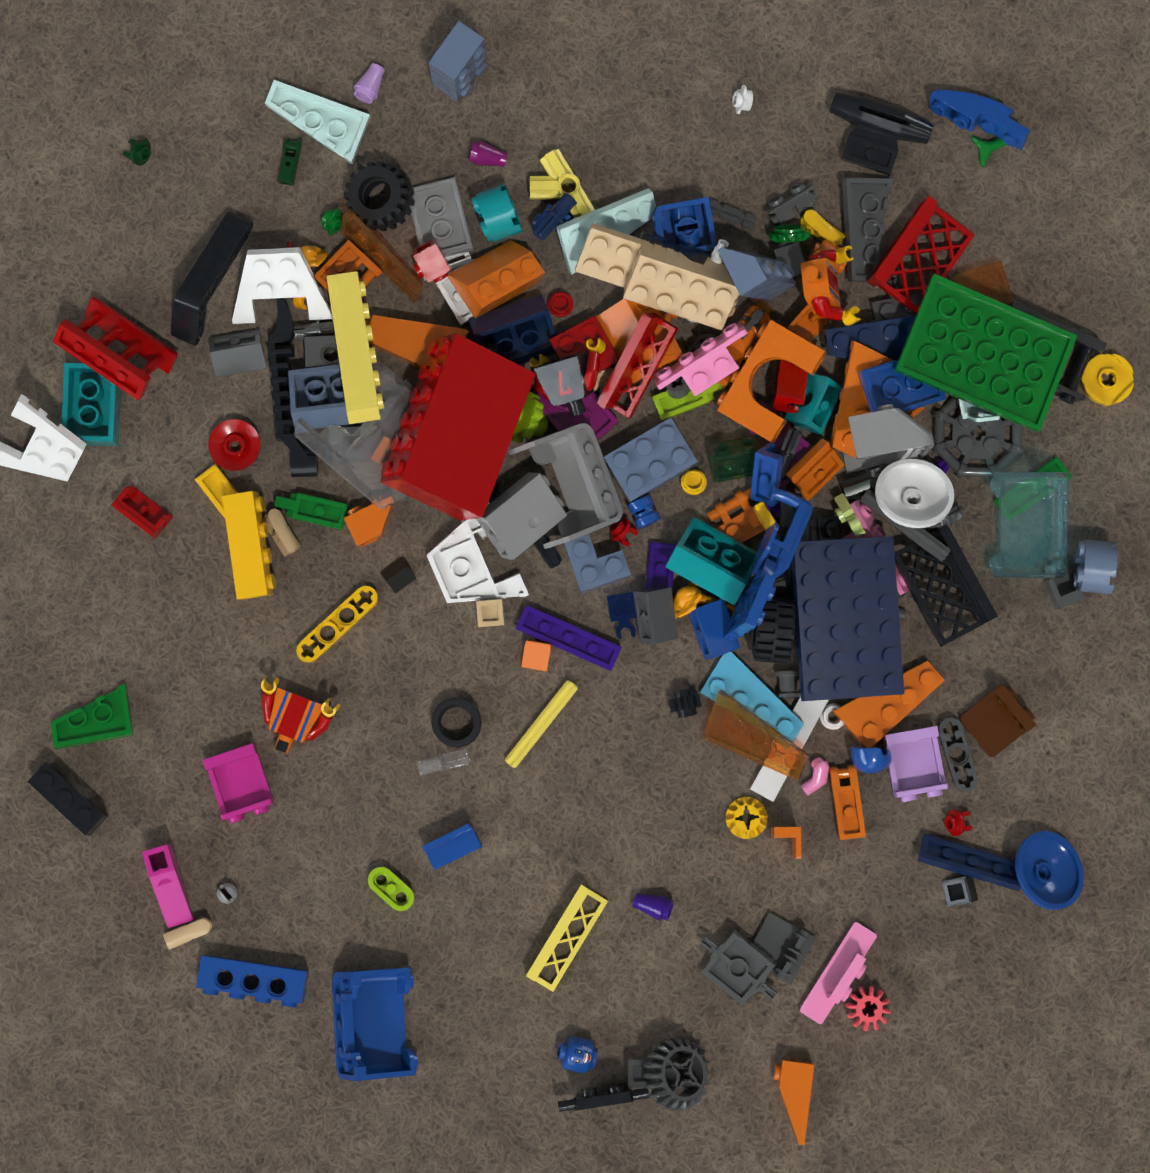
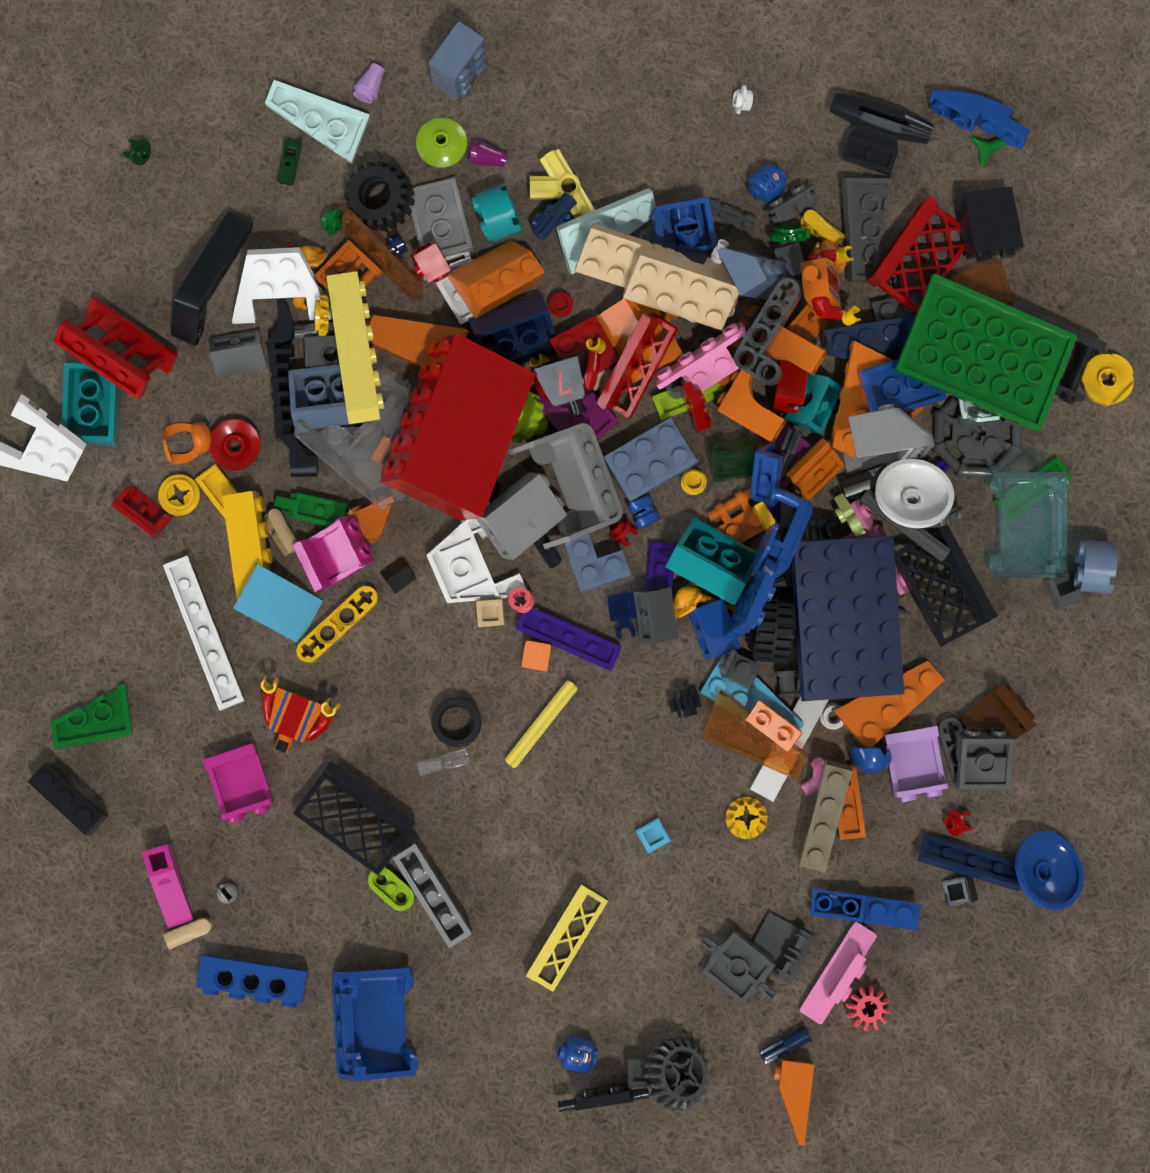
blue panel [422,823,482,870] -> none
dark purple cone [633,893,674,921] -> none
orange panel [771,827,801,859] -> none
none -> yellow gear [158,474,201,516]
none -> orange piece [162,422,211,464]
none -> white plate [163,556,245,711]
none -> medium azure window [233,564,323,644]
none -> dark pink panel [292,515,375,592]
none -> black fence [293,761,416,876]
none -> yellow gear [314,294,329,336]
none -> dark blue plate [386,233,408,259]
none -> light grey brick [393,844,473,948]
none -> lime dish [416,118,467,168]
none -> coral bush [509,588,535,613]
none -> medium azure tile [636,818,671,854]
none -> red hinge [681,381,711,434]
none -> dark grey bracket [719,649,761,690]
none -> dark grey beam [734,278,802,386]
none -> orange hinge [746,700,802,752]
none -> blue head [748,164,787,203]
none -> dark blue axle [759,1026,812,1064]
none -> dark tan arch [799,759,852,873]
none -> blue slope [810,889,921,930]
none -> black brick [955,187,1024,262]
none -> dark grey plate [956,727,1015,789]

